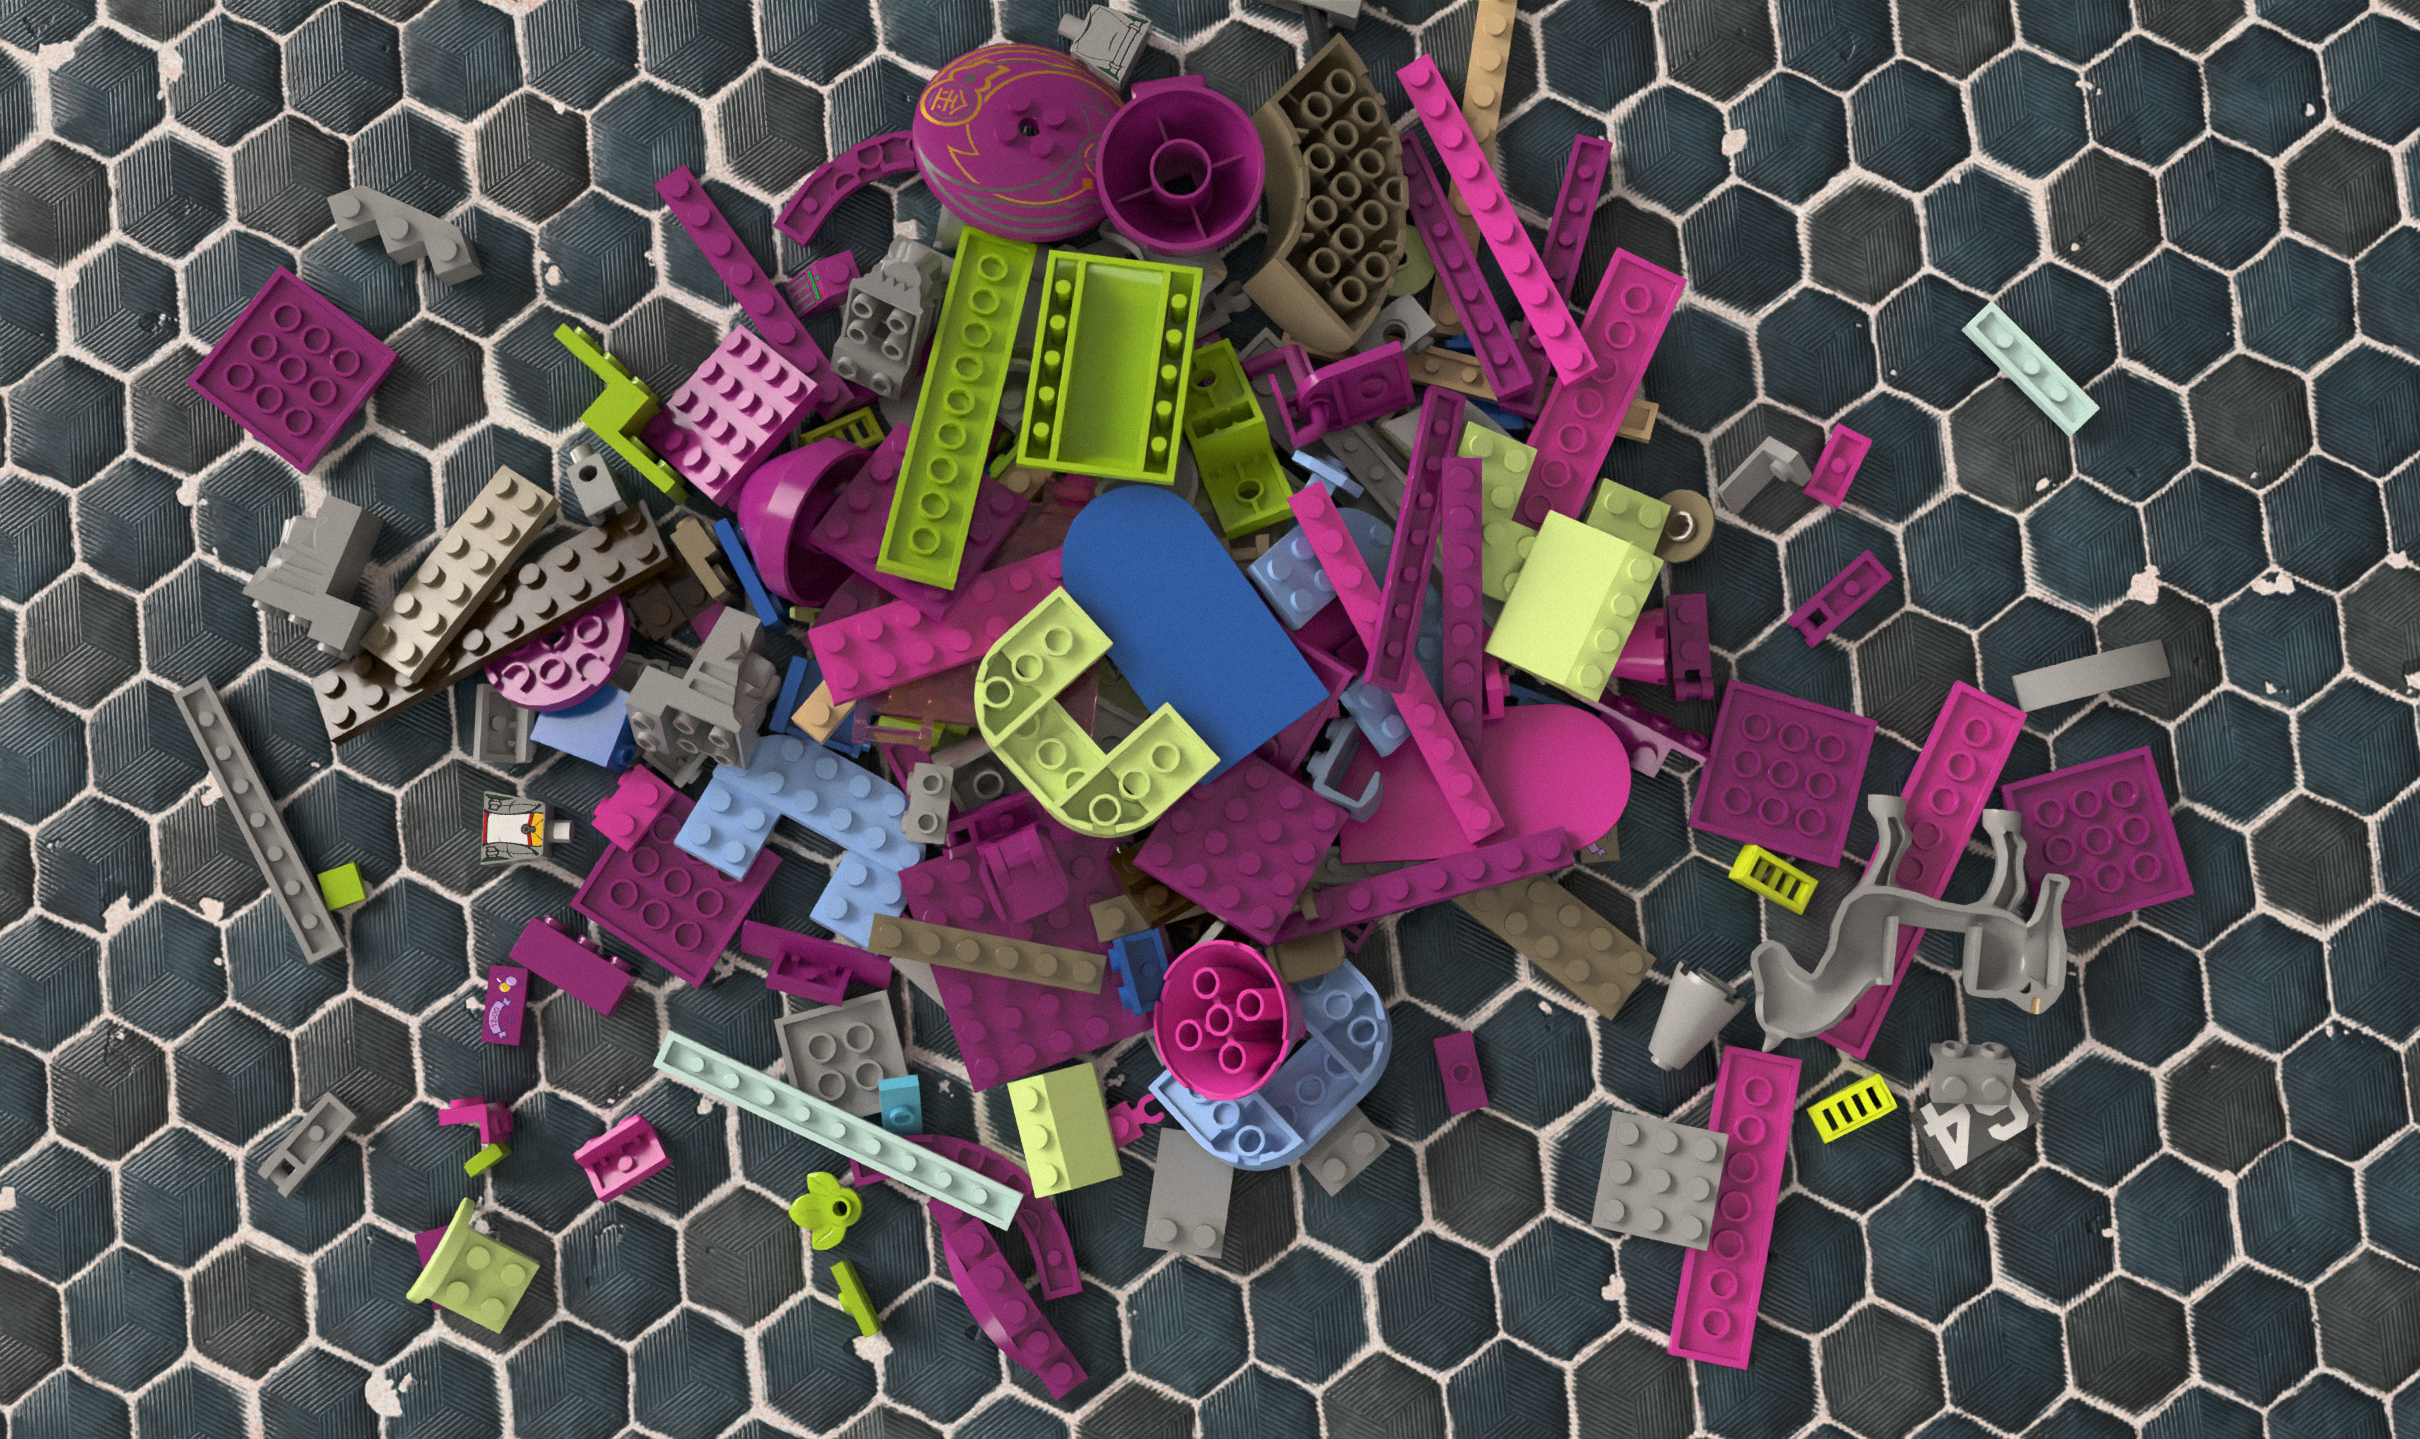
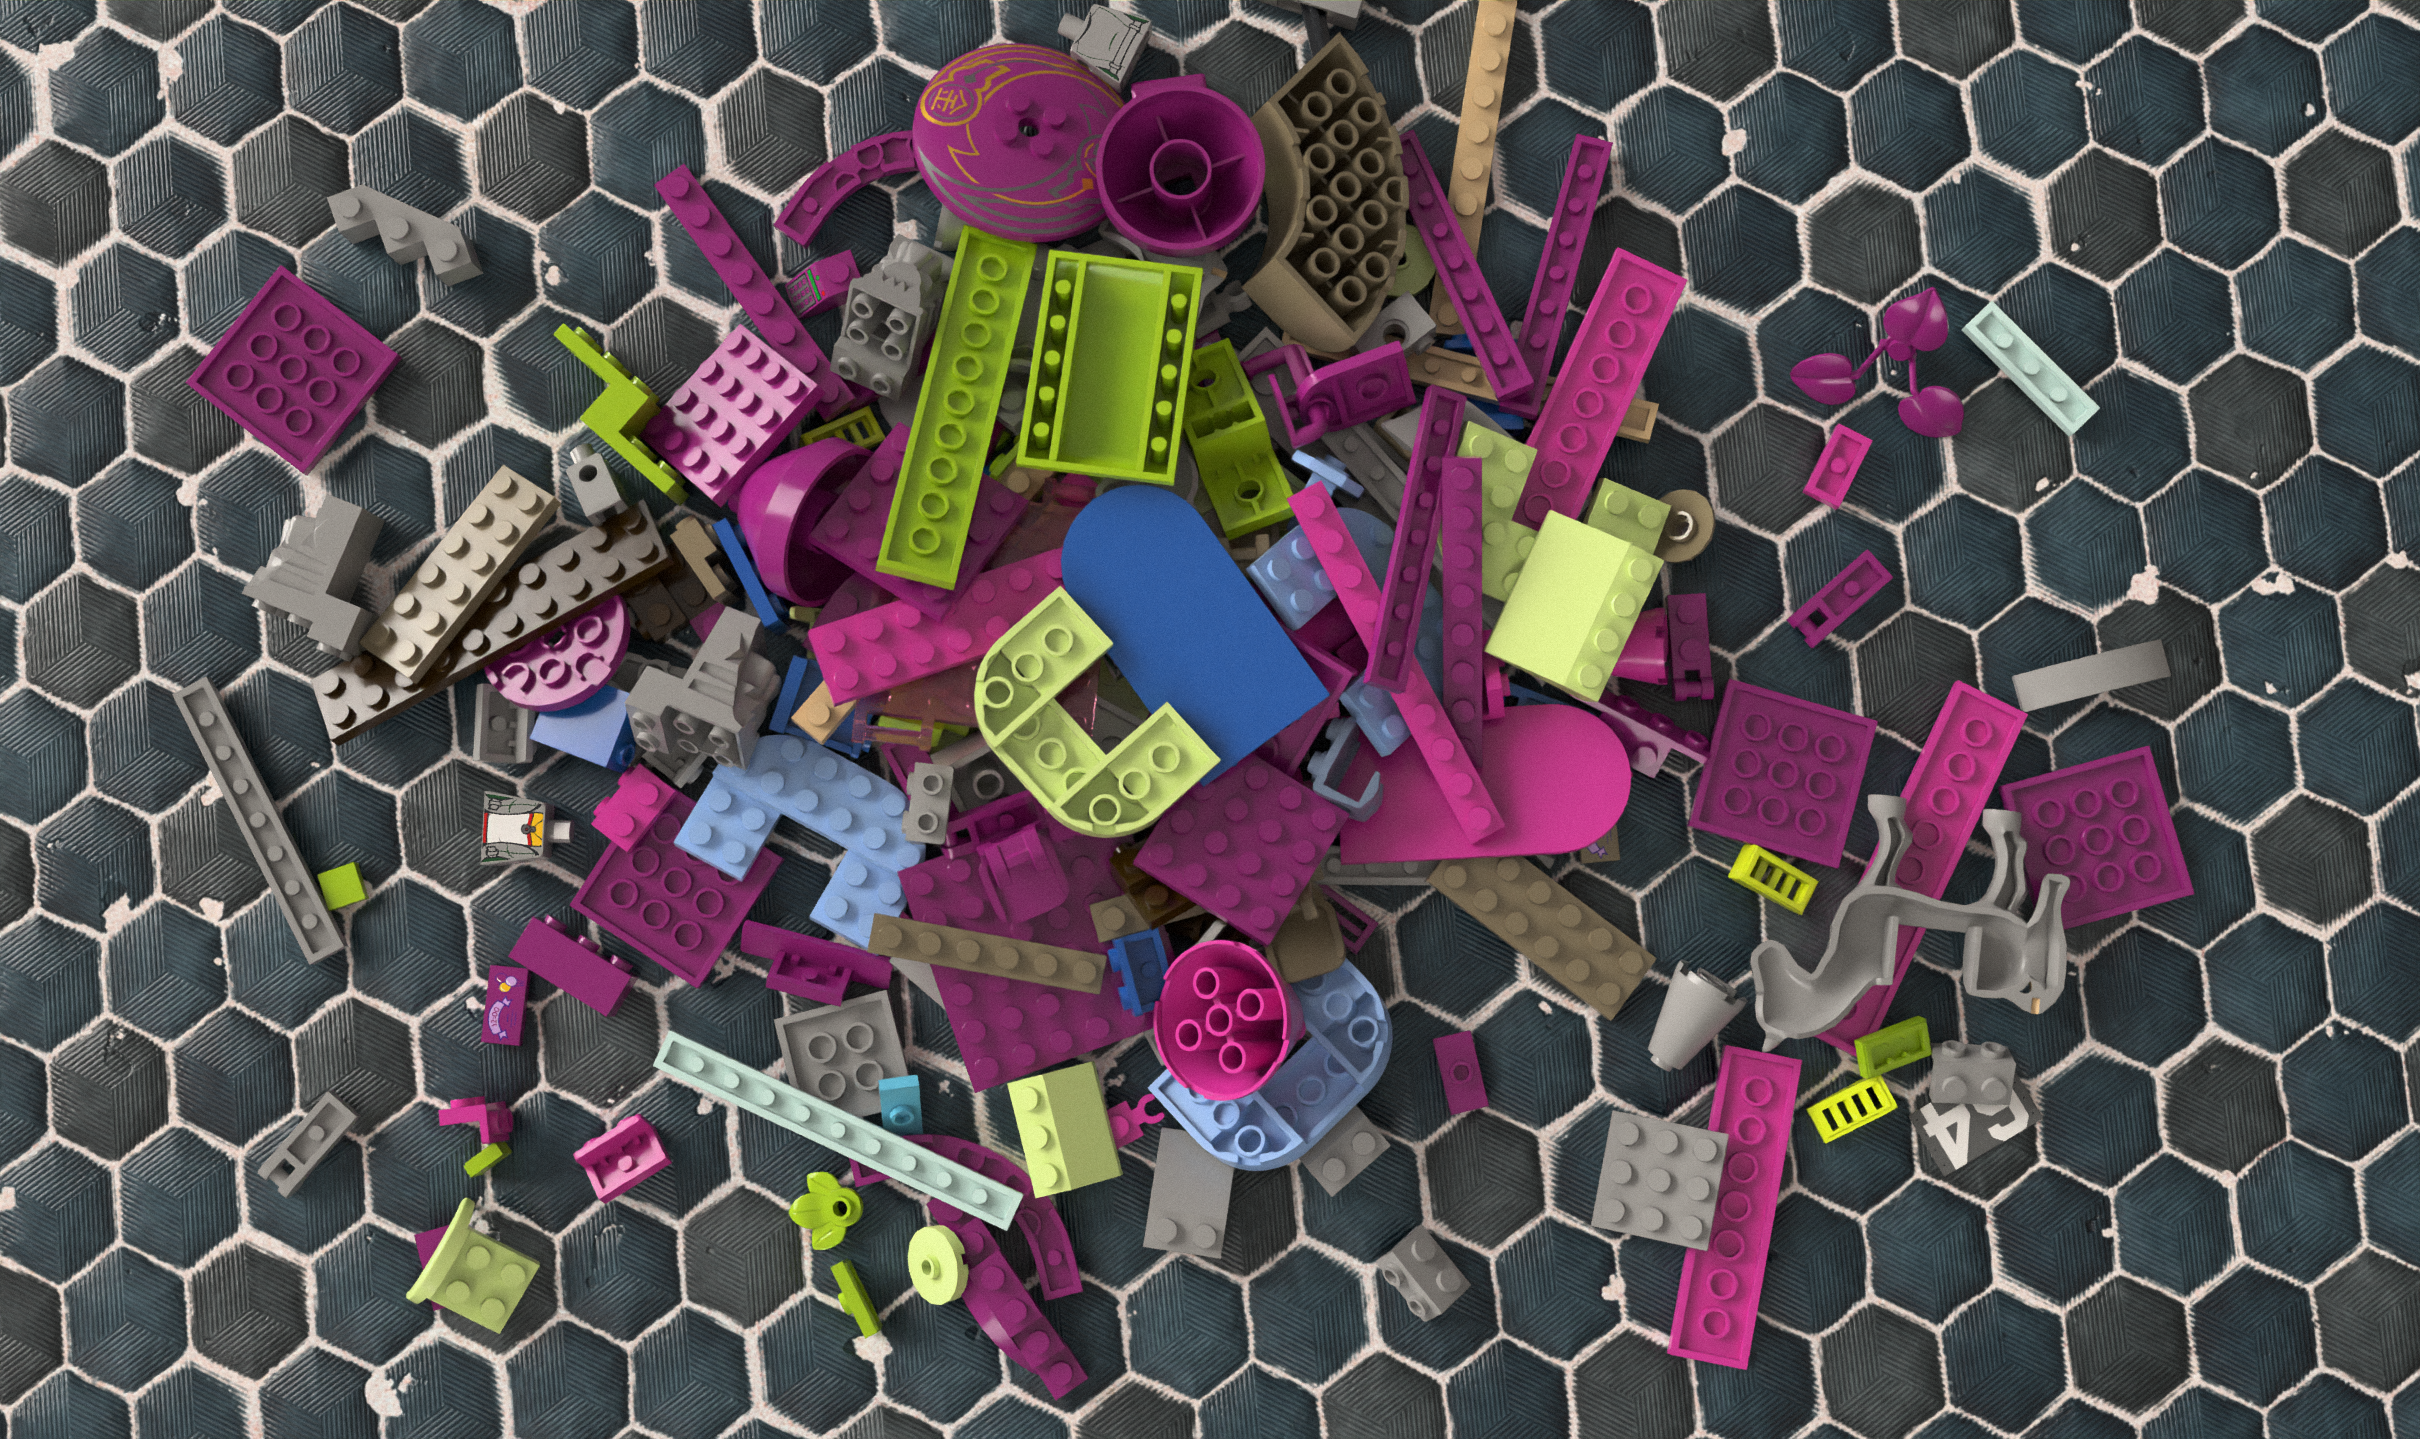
magenta plate [1270,826,1574,947] -> none
dark pink plate [1396,53,1601,389] -> none
light grey bracket [1718,436,1813,514] -> none
none -> yellowish green plate [908,1225,969,1305]
none -> light grey bracket [1376,1224,1471,1322]
none -> magenta plant [1790,287,1964,438]
none -> lime plate [1854,1016,1932,1079]

